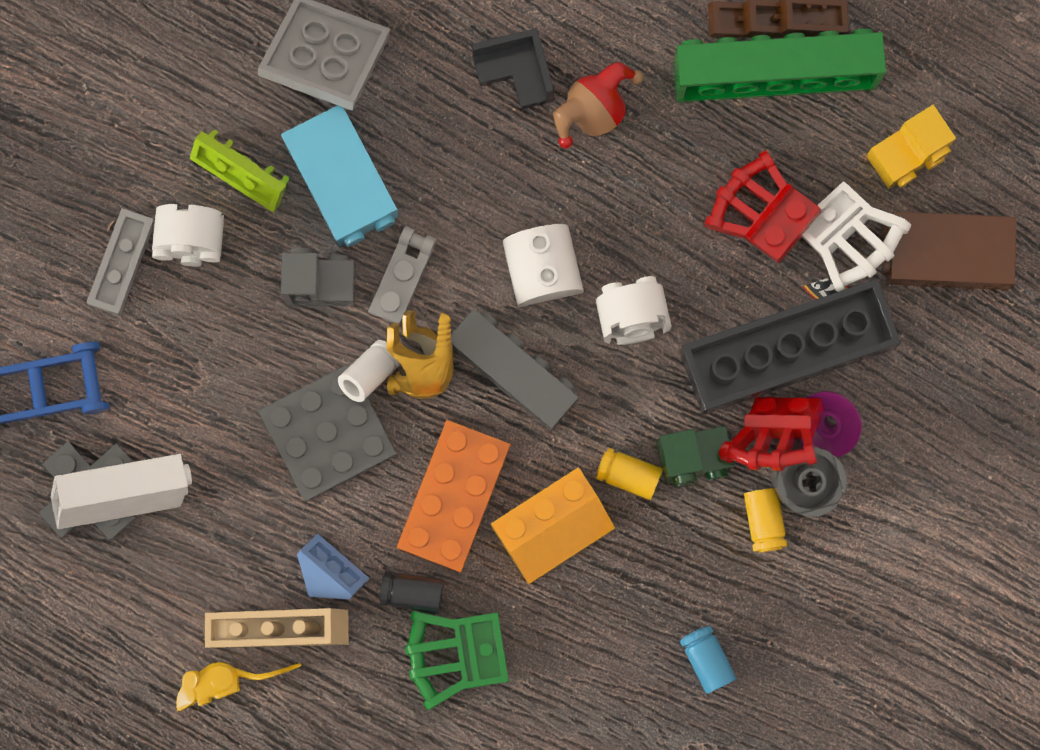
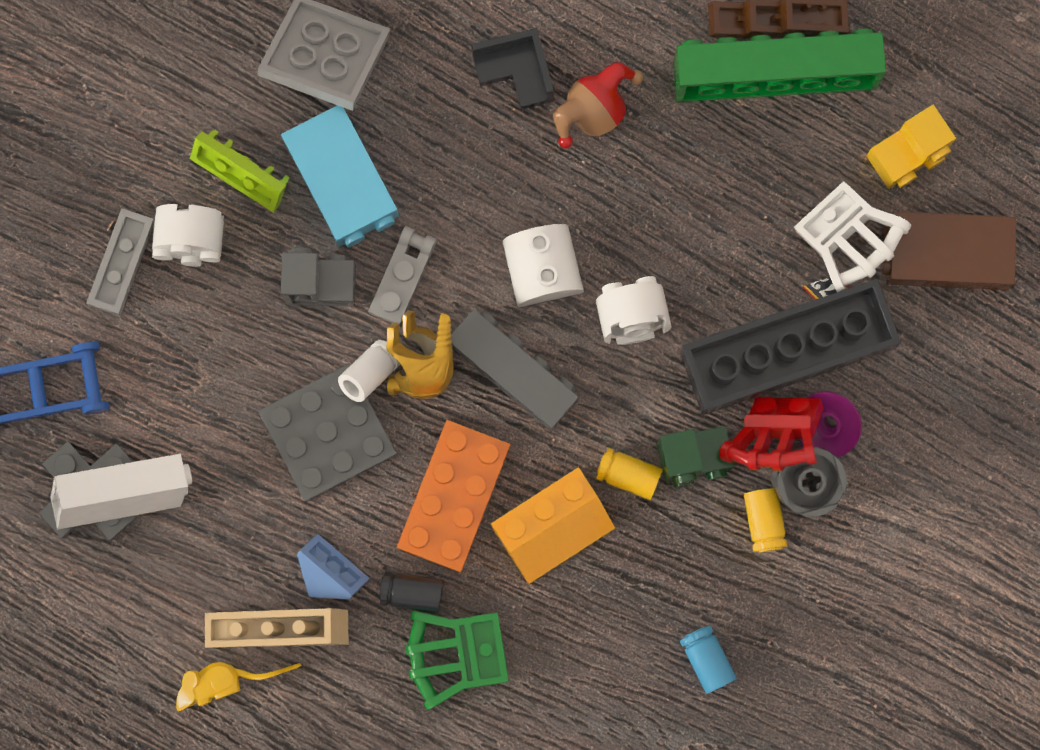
red plate [704,149,822,264] -> none

